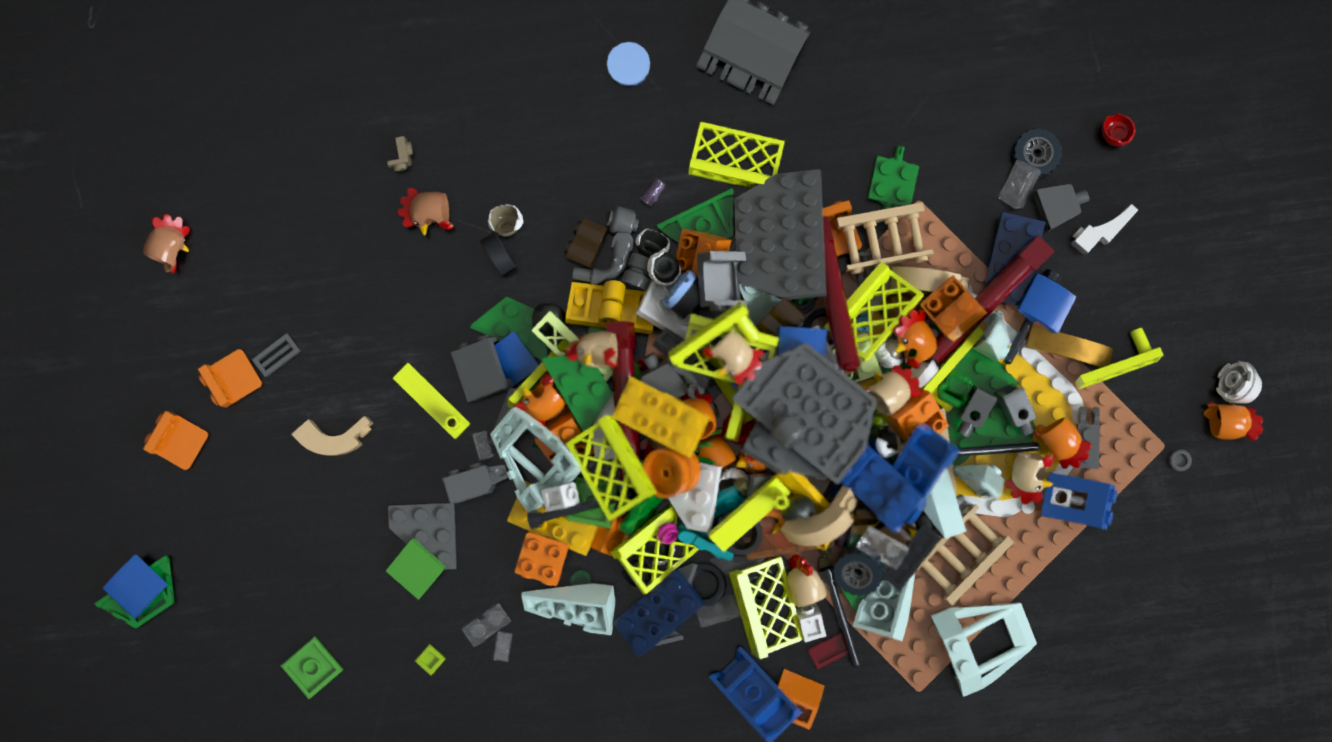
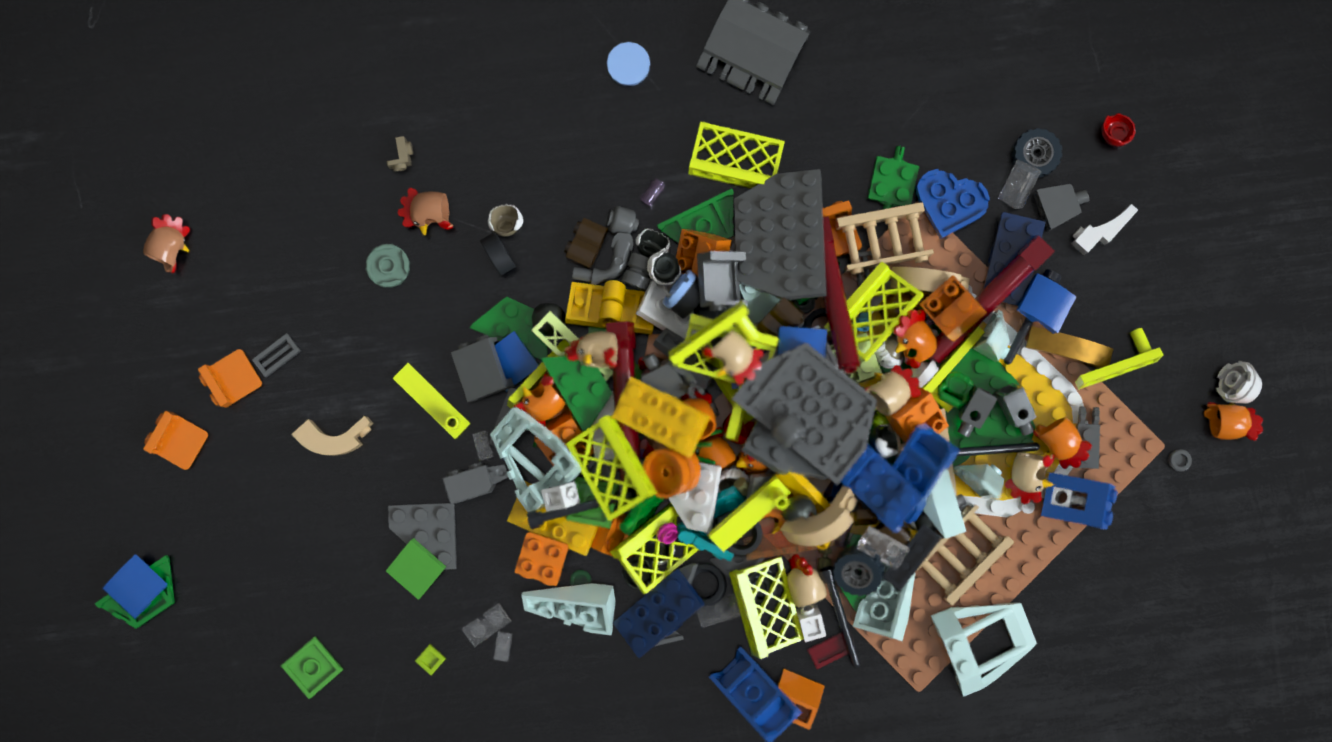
none -> sand green tile [366,244,410,288]
none -> blue plate [915,169,990,239]

